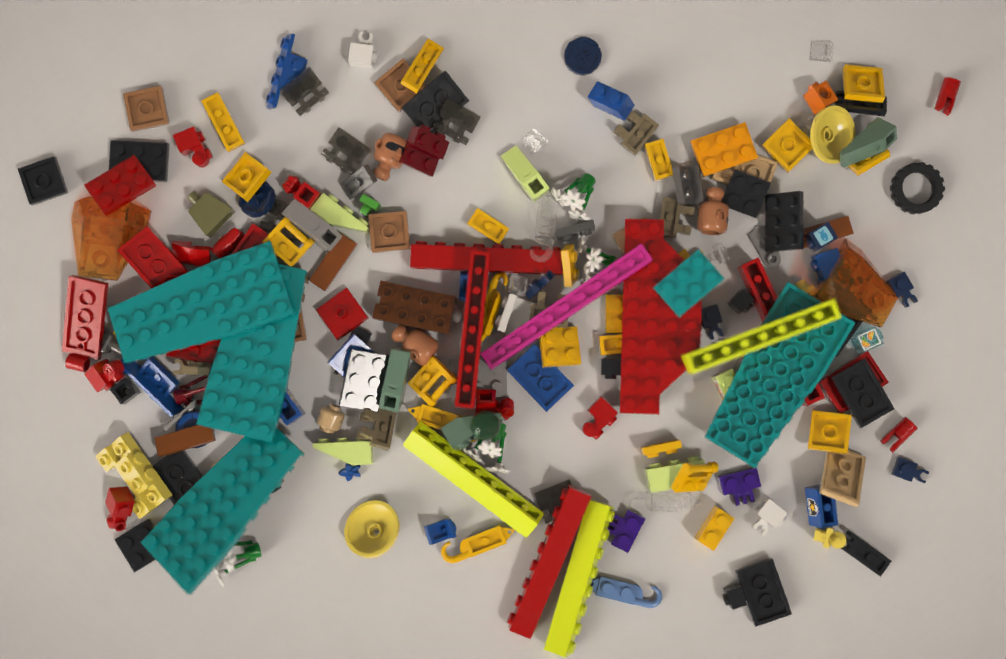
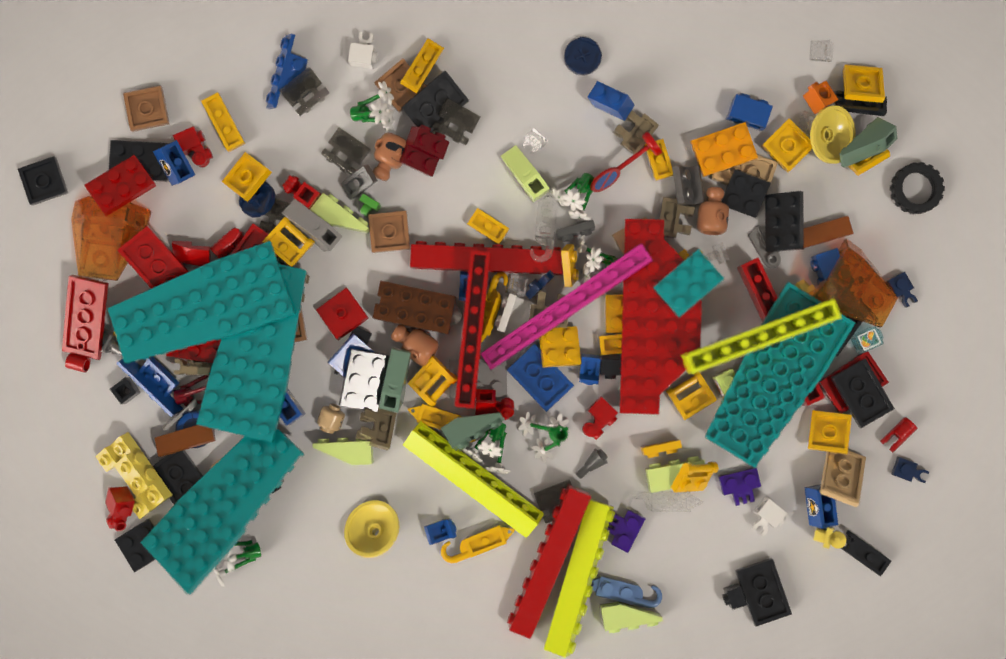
red brick [84,358,124,393] -> none
olive torso [187,191,236,238] -> none
dark orange tile [309,233,358,292] -> none
blue plant [338,463,361,482] -> none
clear green hair [470,410,500,441] -> none
yellow brick [694,506,735,551] -> none
dark blue plate [701,304,724,340] -> none
black plate [727,289,754,314] -> none
dark blue brick [804,222,838,252] -> none
red hinge [934,77,961,116] -> none
none -> blue brick [153,140,195,186]
none -> white plant [350,81,395,133]
none -> white plant [518,411,569,463]
none -> dark grey cone [576,449,608,479]
none -> blue bracket [579,353,601,385]
none -> piece [590,131,663,192]
none -> yellowish green slope [600,601,663,633]
none -> yellow plate [666,372,717,420]
none -> blue brick [726,93,773,131]

